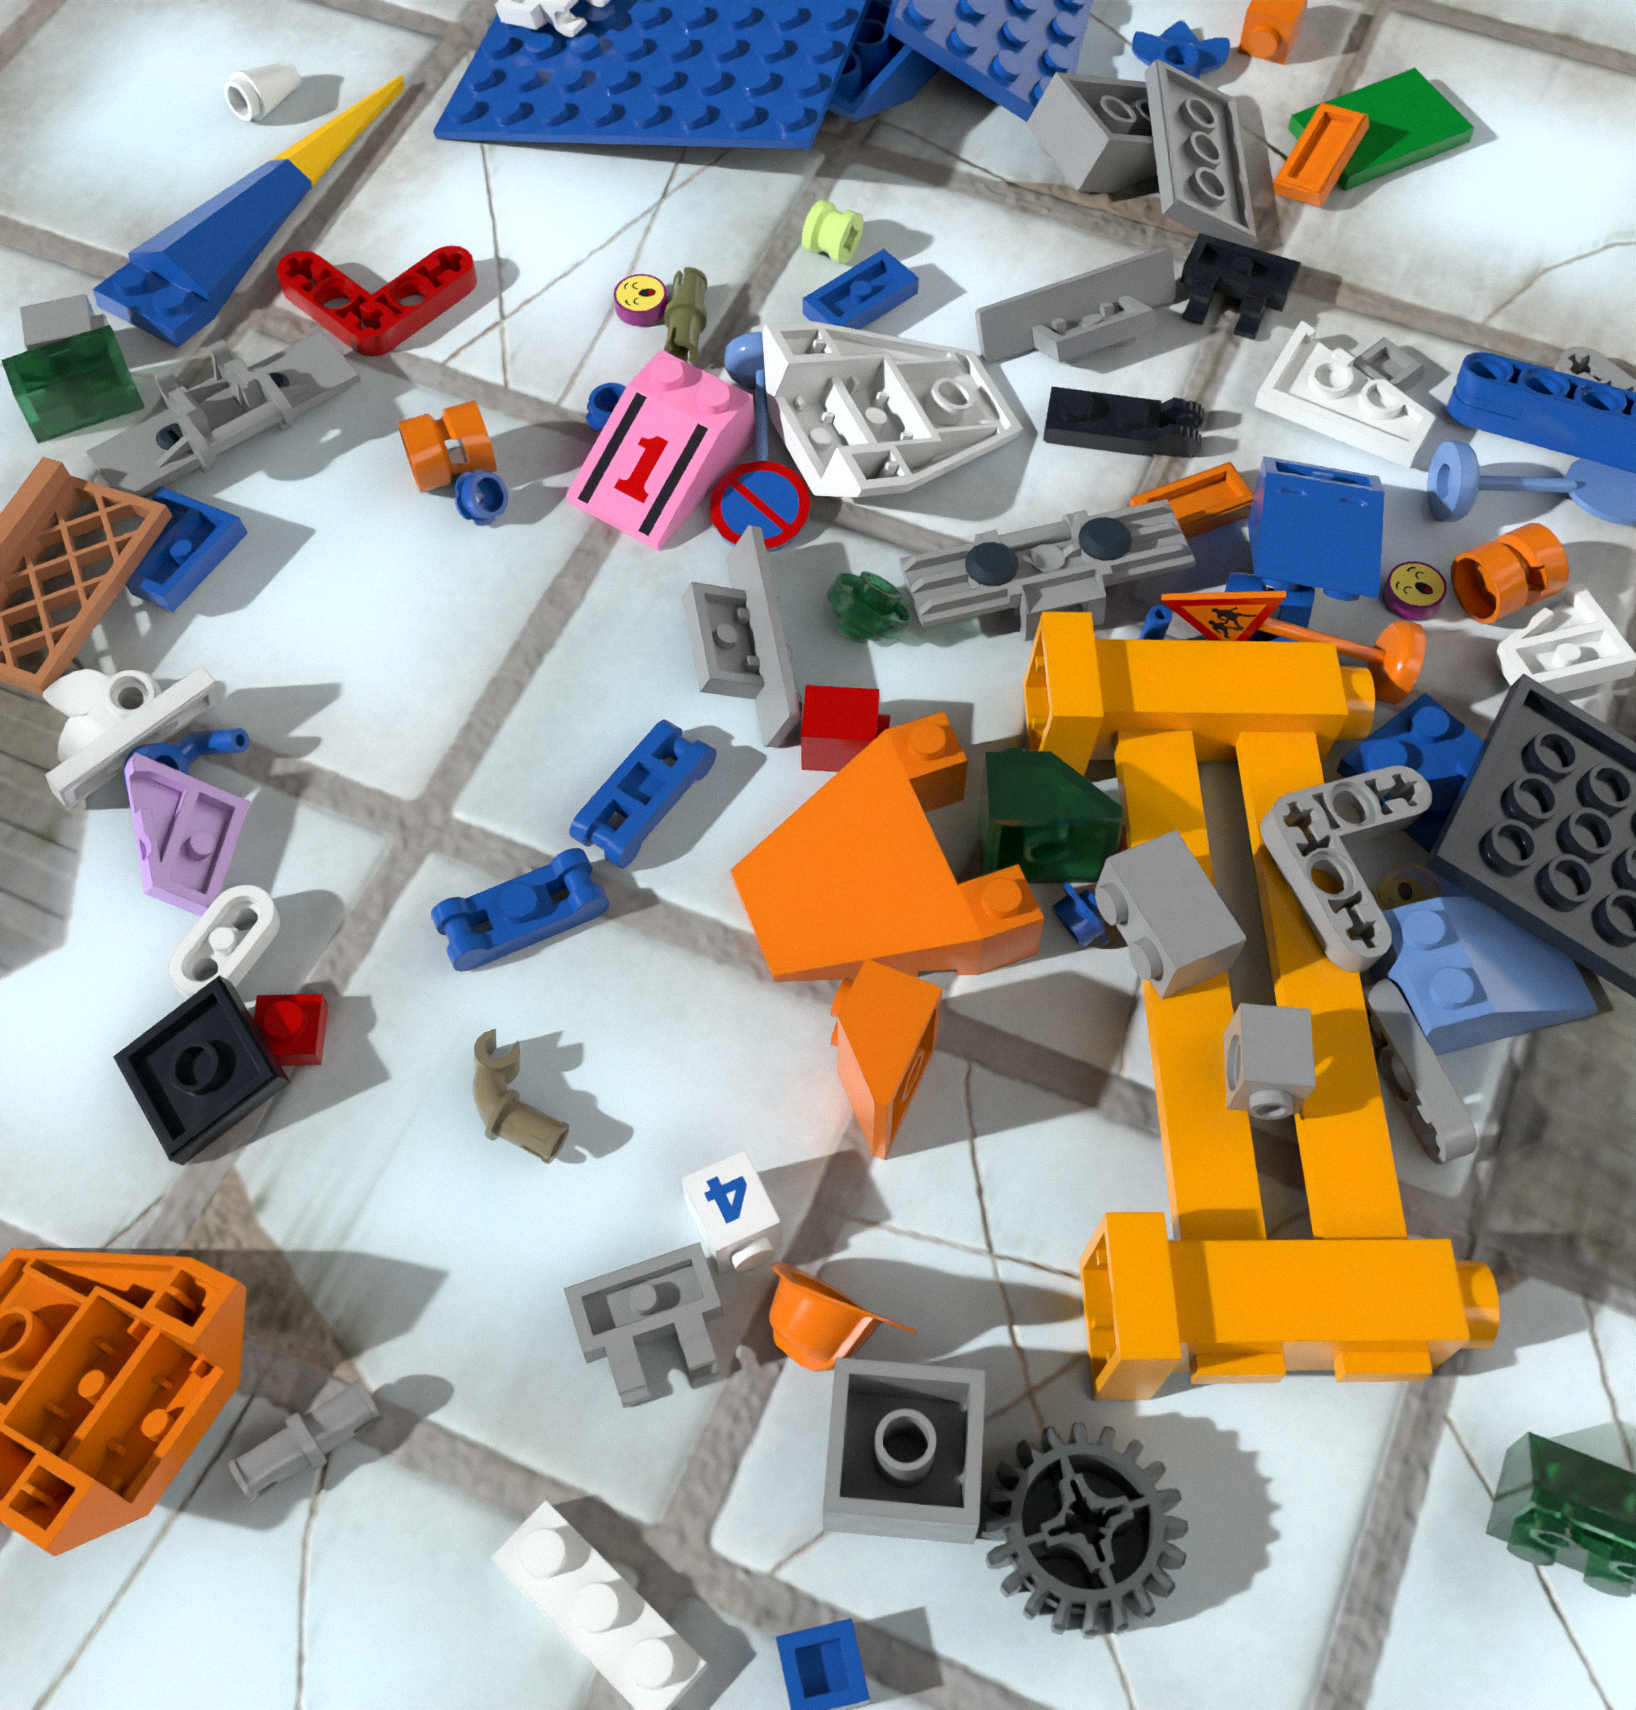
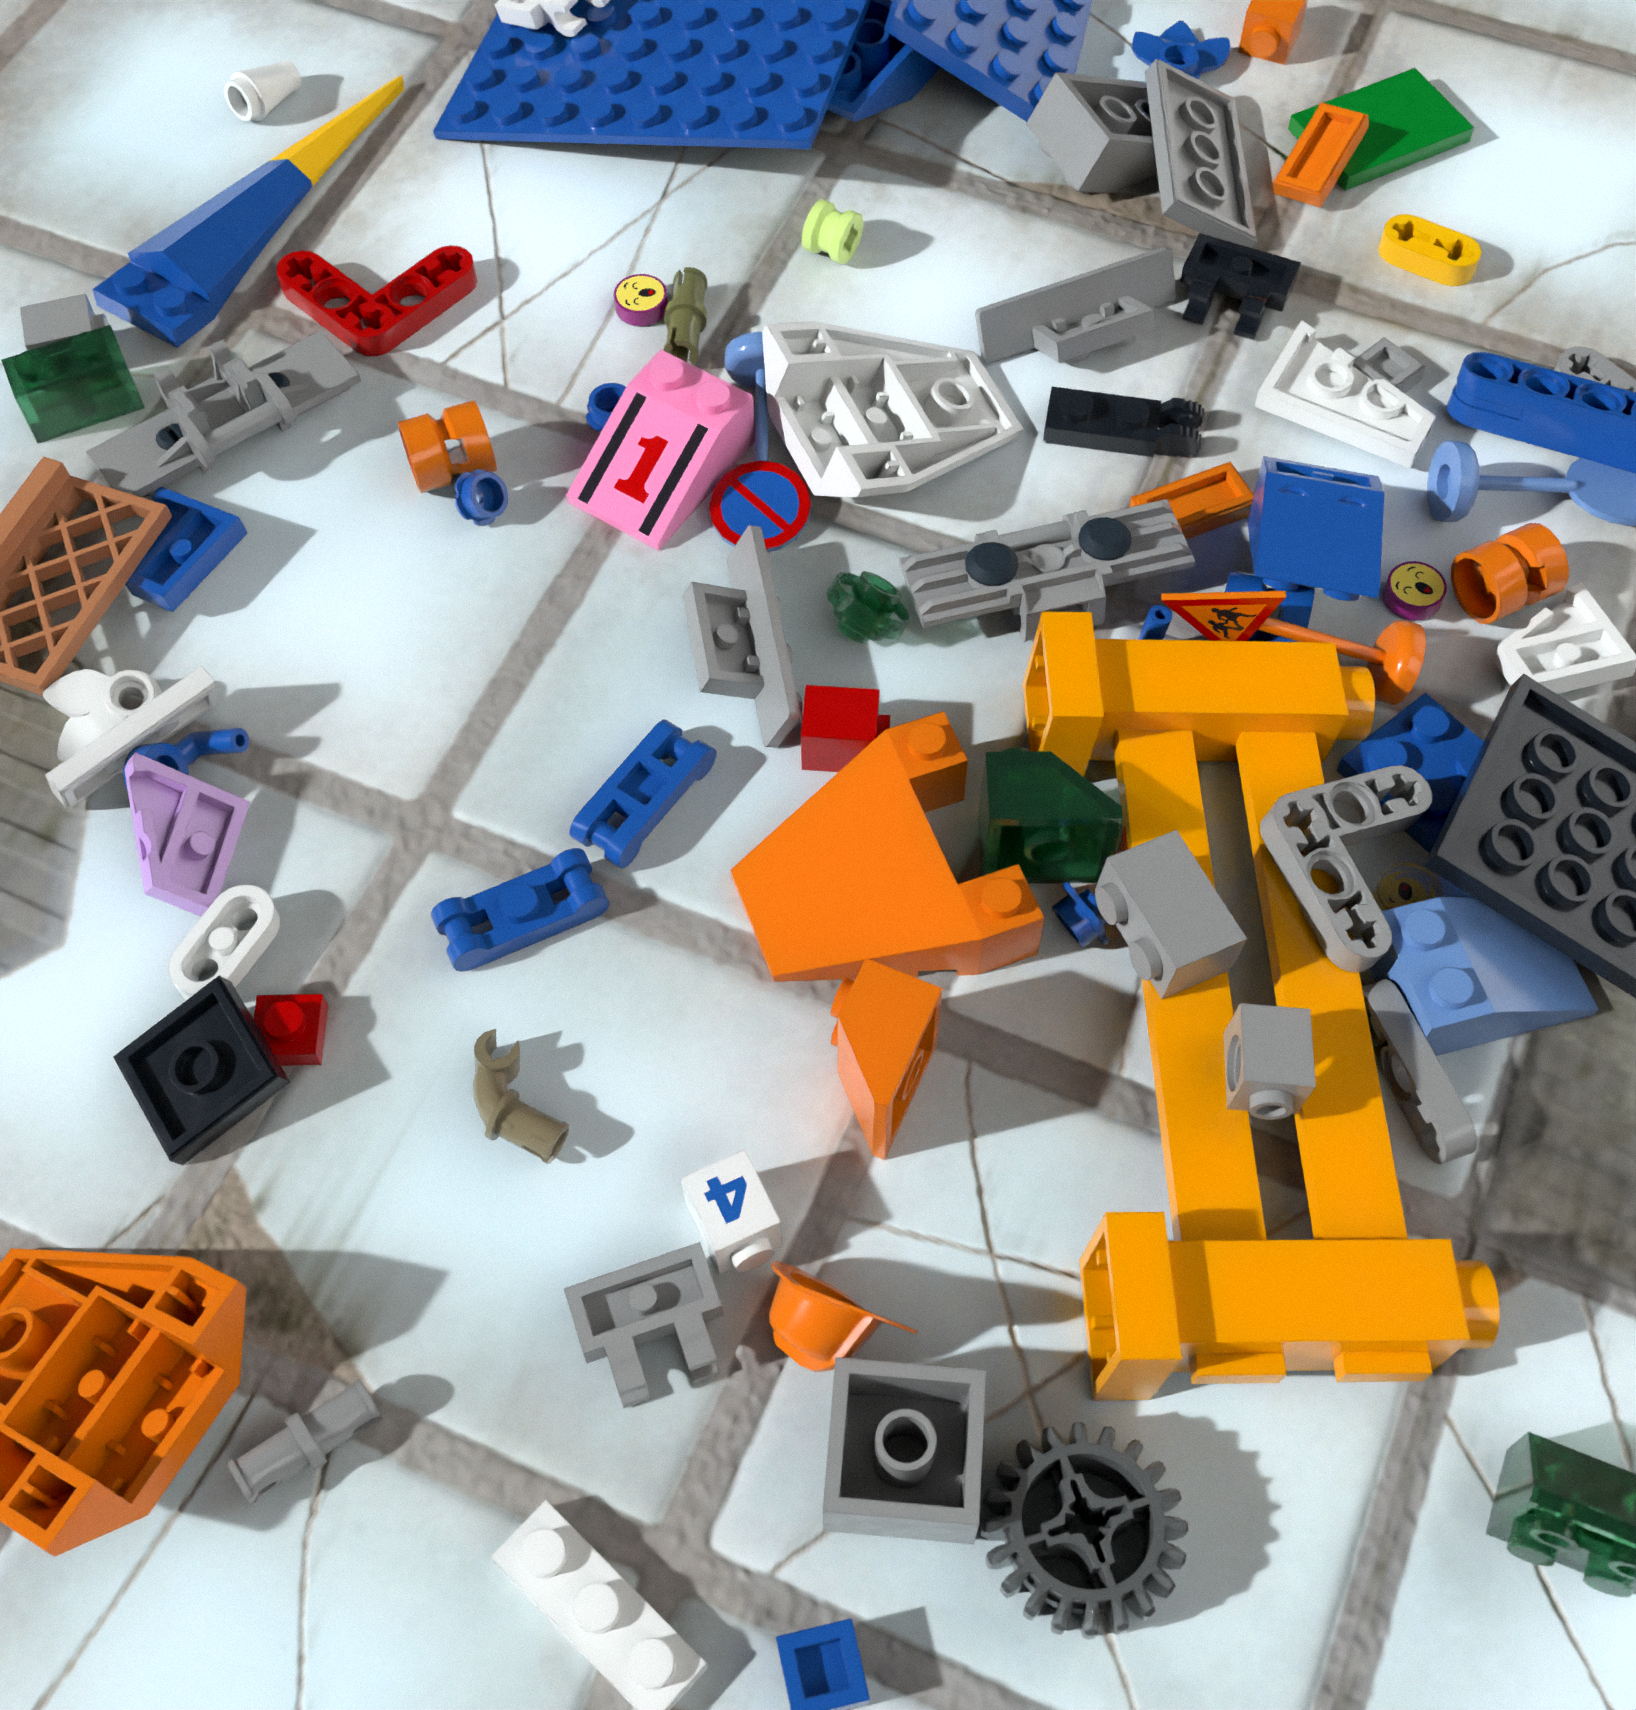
blue plate [802,249,919,330] -> none
none -> yellow beam [1378,214,1482,286]

